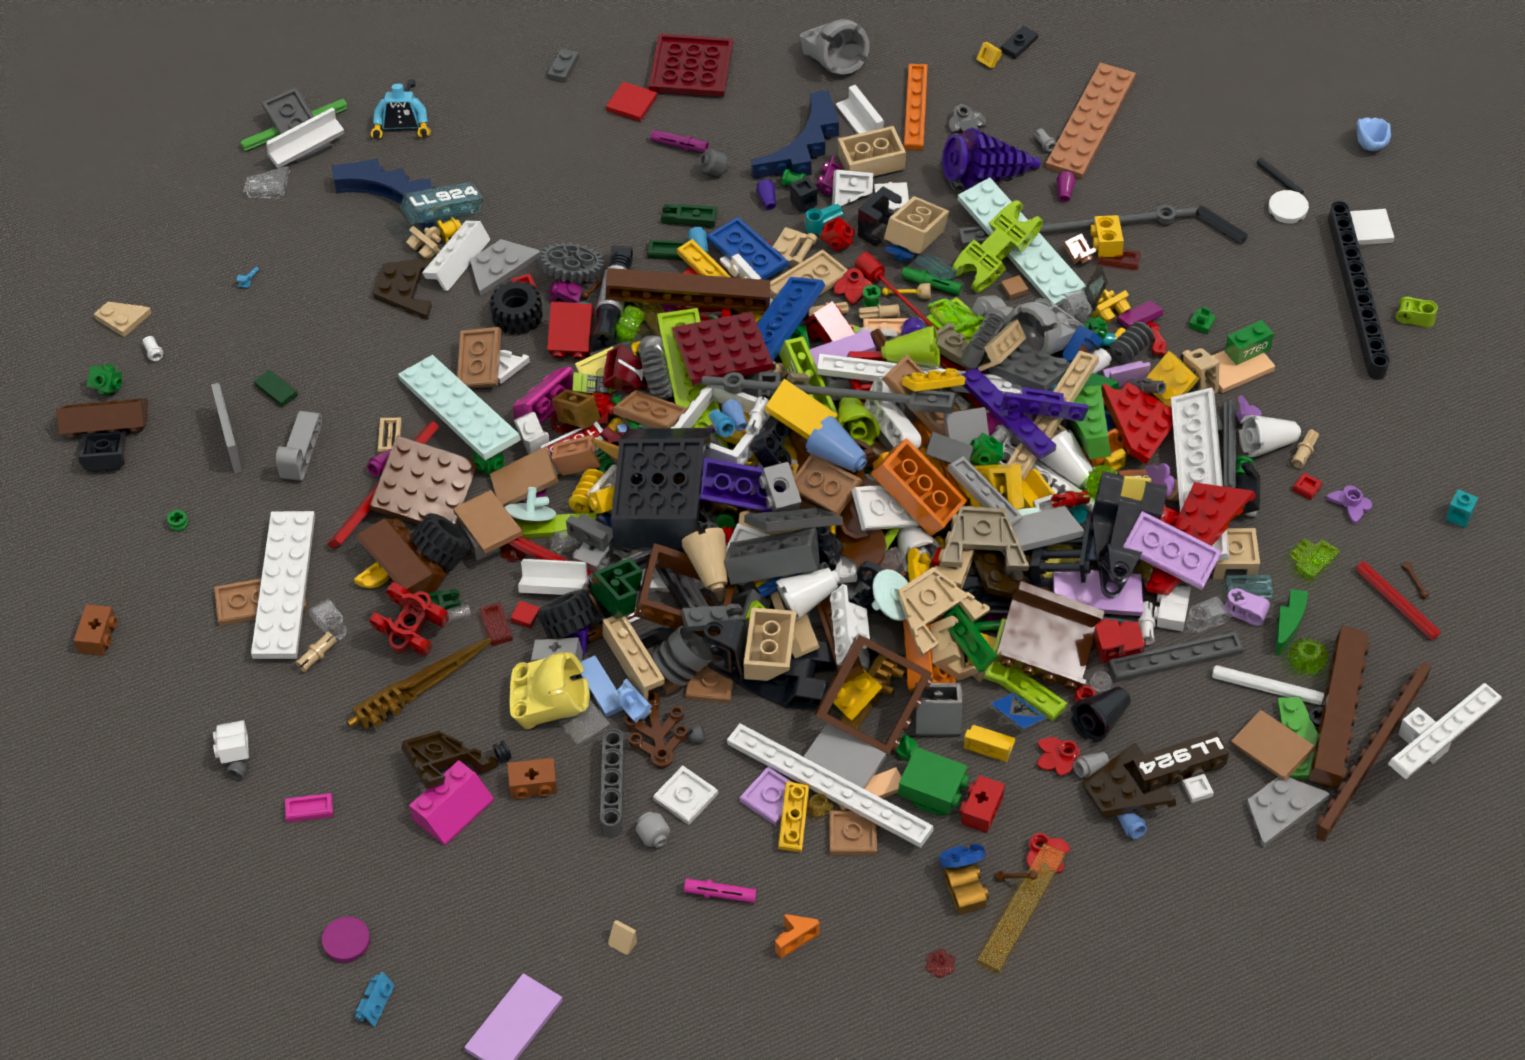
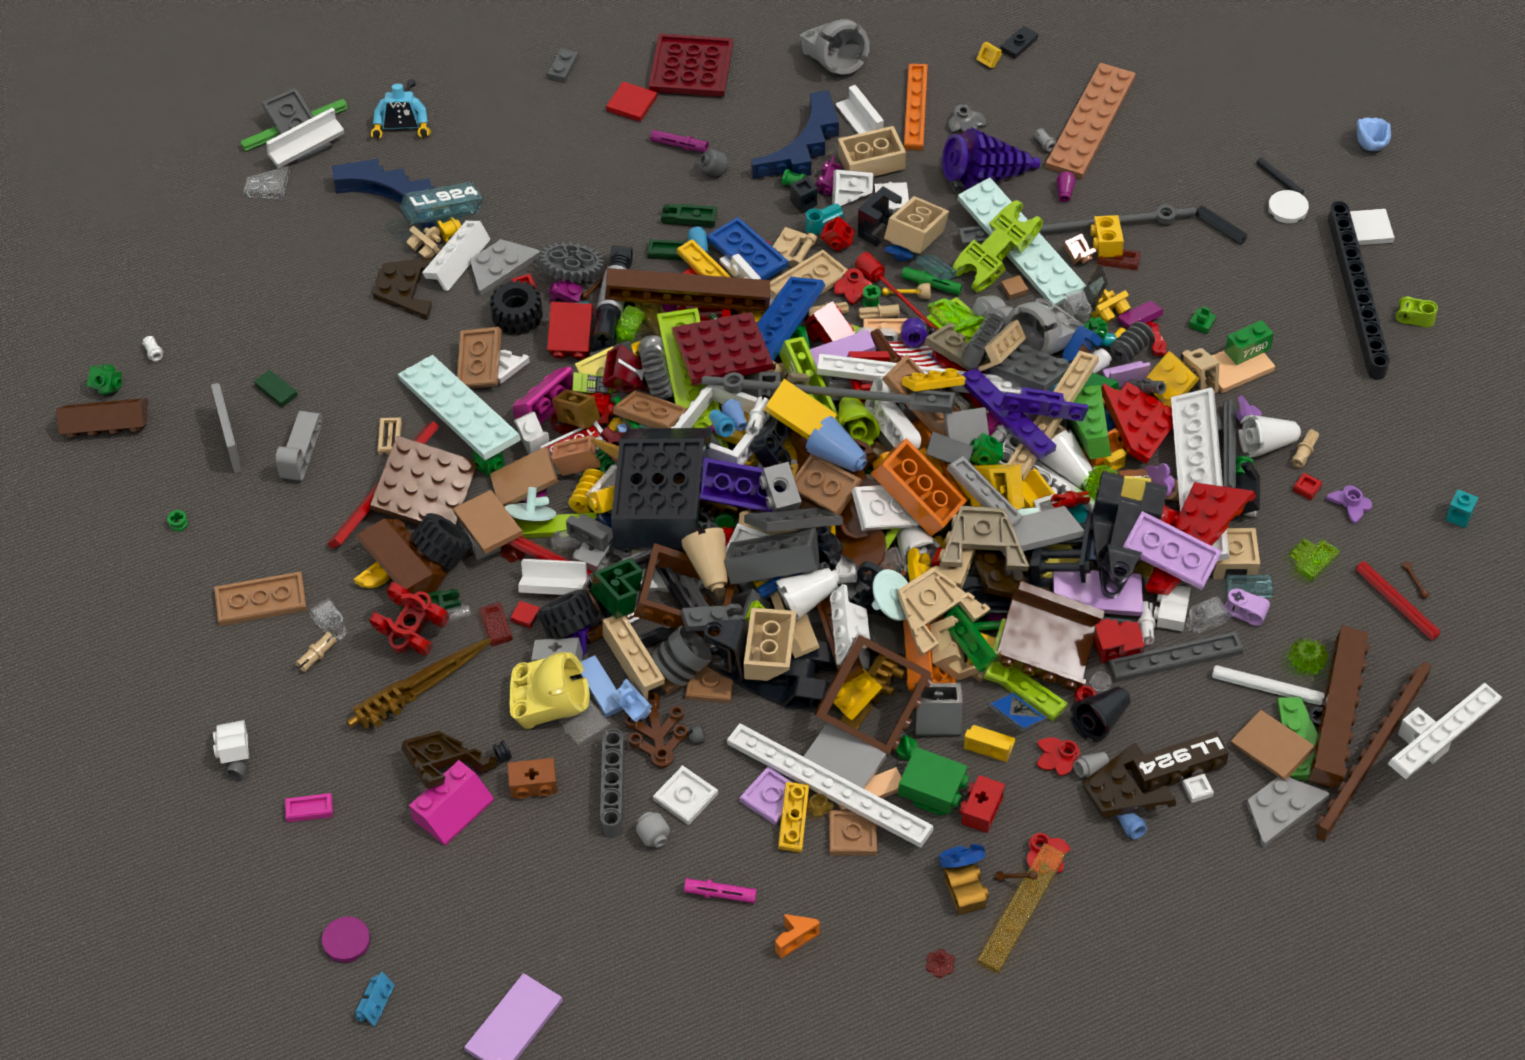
dark orange brick [74,604,117,656] -> none
black slope [78,431,126,472] -> none
tan wing [94,302,152,337] -> none
dark azure hand [237,267,259,288] -> none
white plate [251,511,315,659] -> none
magenta cone [367,449,392,477] -> none
tan slope [608,920,637,955] -> none
dark purple cone [756,180,776,210] -> none
lime cone [881,326,940,368] -> none
green slope [1275,589,1308,656] -> none

